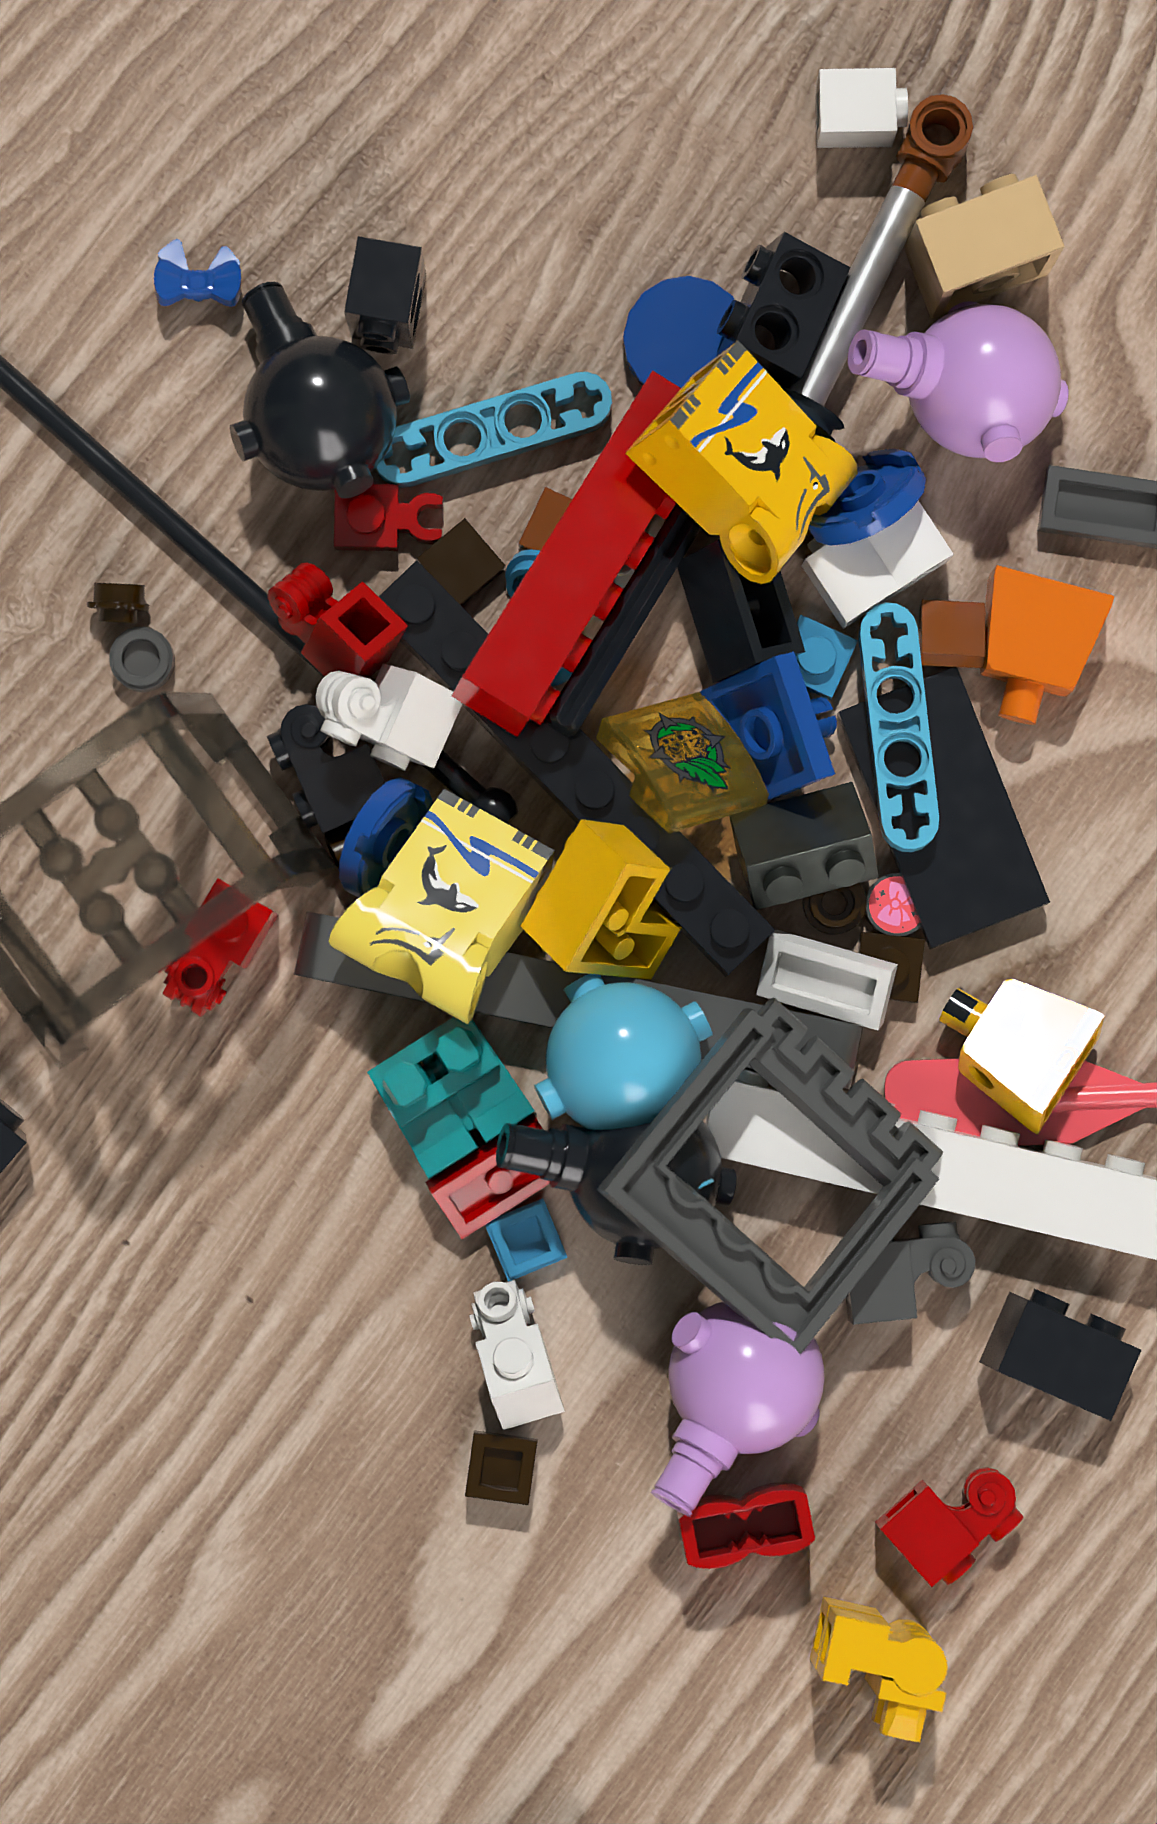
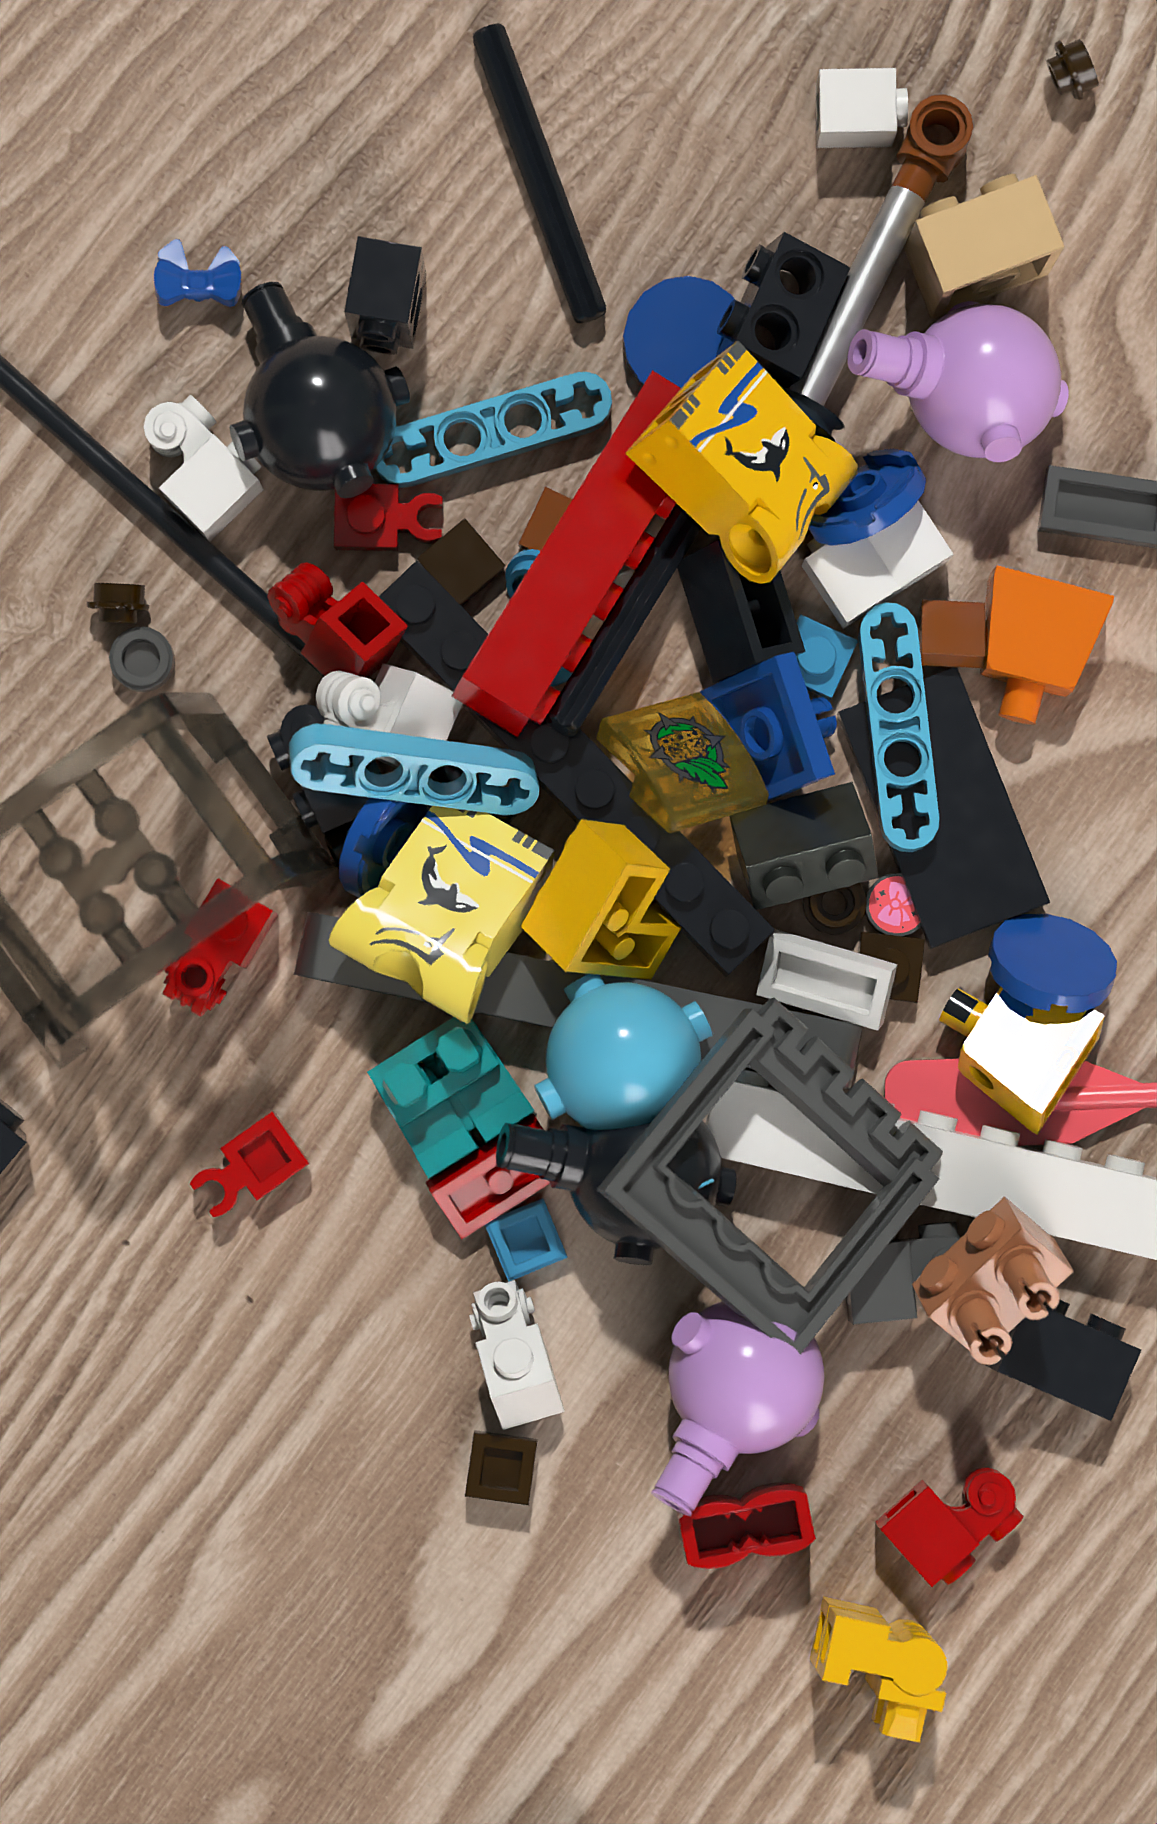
none -> white brick [144,395,264,542]
none -> red plate [190,1111,311,1217]
none -> medium azure beam [289,724,539,815]
none -> black axle [473,23,606,324]
none -> nougat brick [912,1196,1074,1365]
none -> blue tile [988,914,1117,1013]
none -> dark brown plate [1046,39,1099,100]

